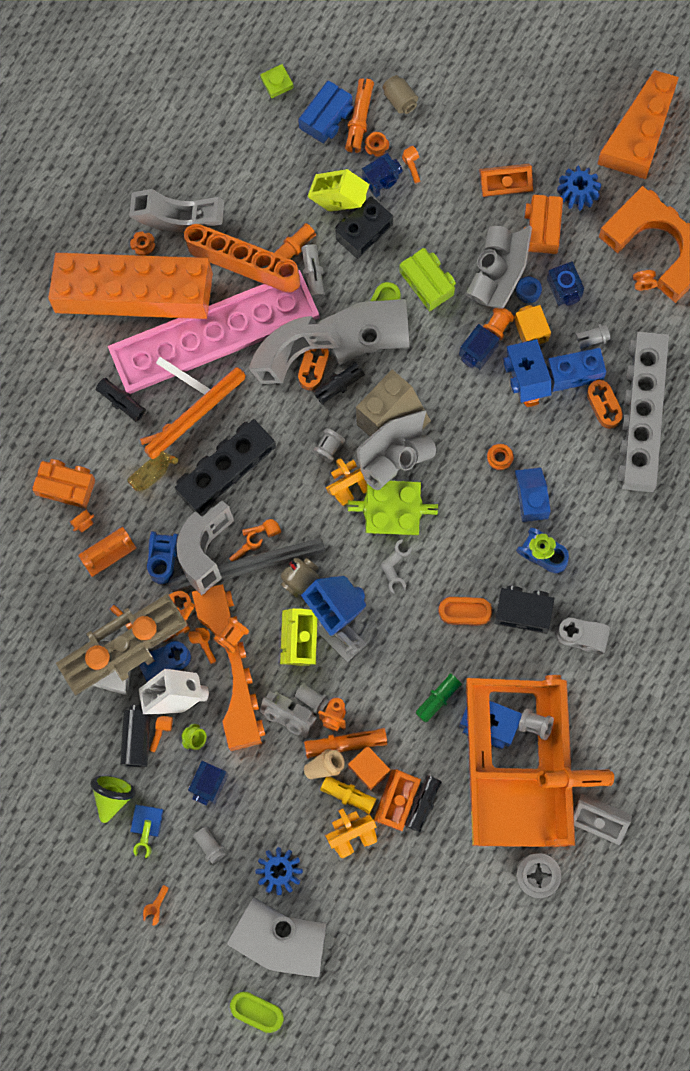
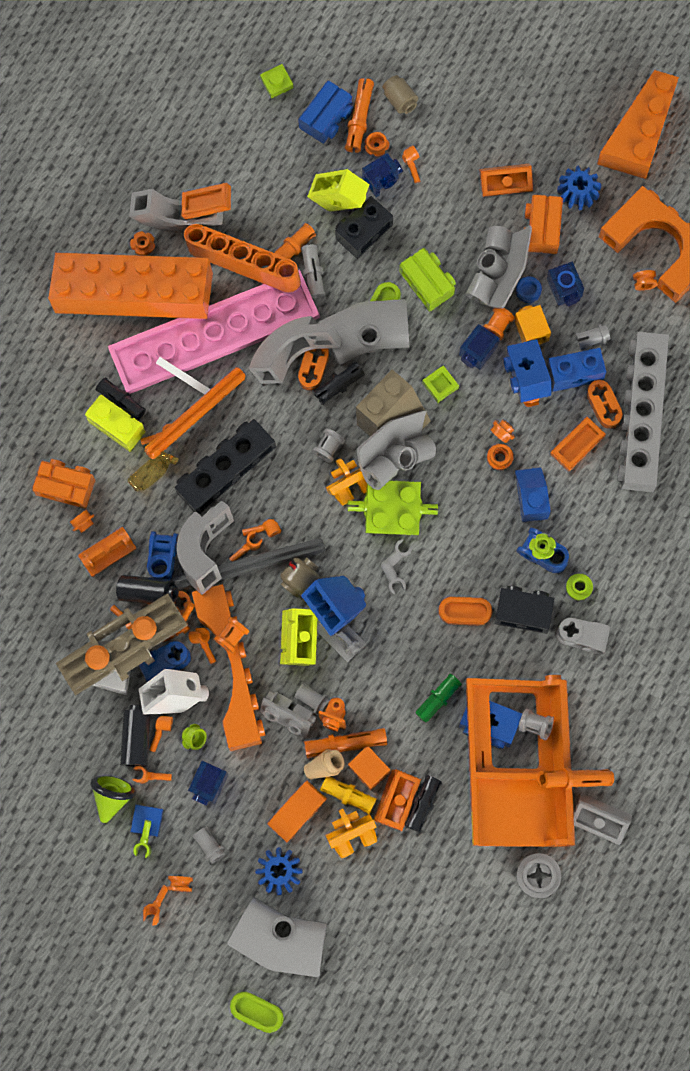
none -> neon yellow brick [85,395,146,452]
none -> black brick [116,575,179,604]
none -> orange hand [132,766,172,784]
none -> orange bush [167,876,193,892]
none -> orange tile [181,183,231,220]
none -> orange slope [267,781,327,842]
none -> lime plate [422,365,459,403]
none -> orange plate [490,420,515,443]
none -> orange tile [550,417,606,472]
none -> lime plate [566,573,593,601]

